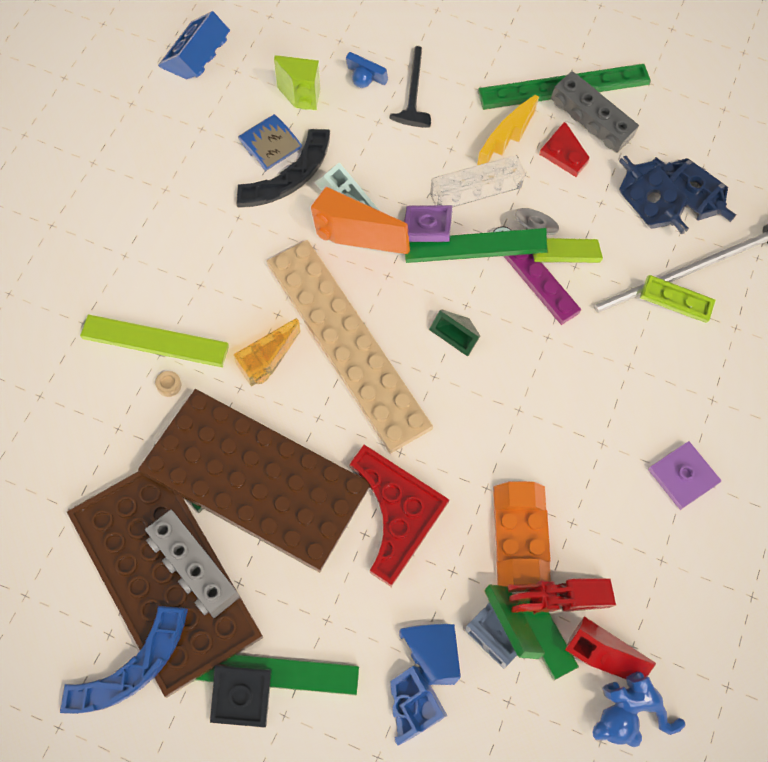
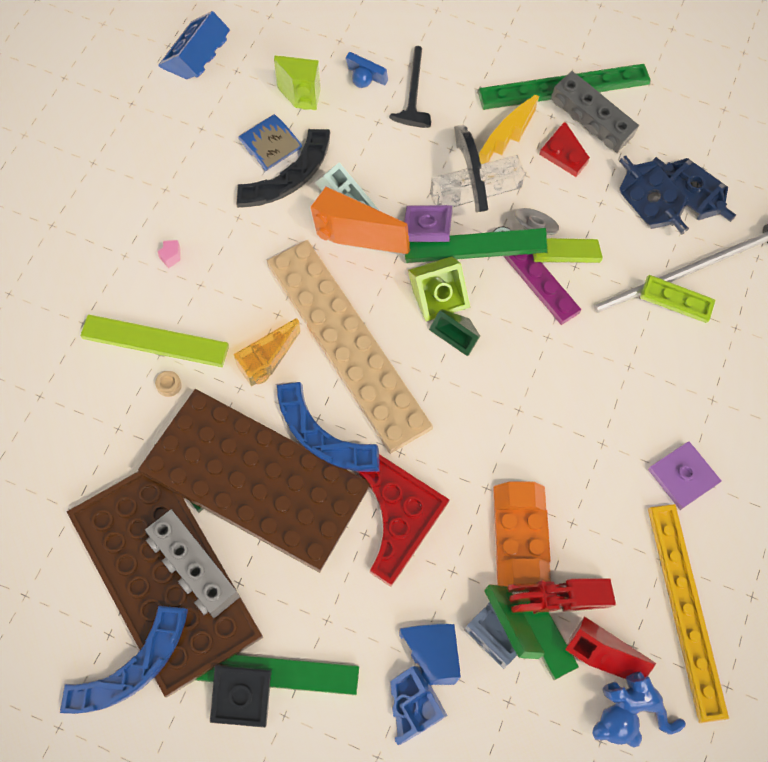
none -> bright pink piece [157,240,180,268]
none -> blue tile [277,382,380,472]
none -> lime slope [408,257,470,321]
none -> black tile [454,124,489,213]
none -> yellow tile [648,504,729,724]

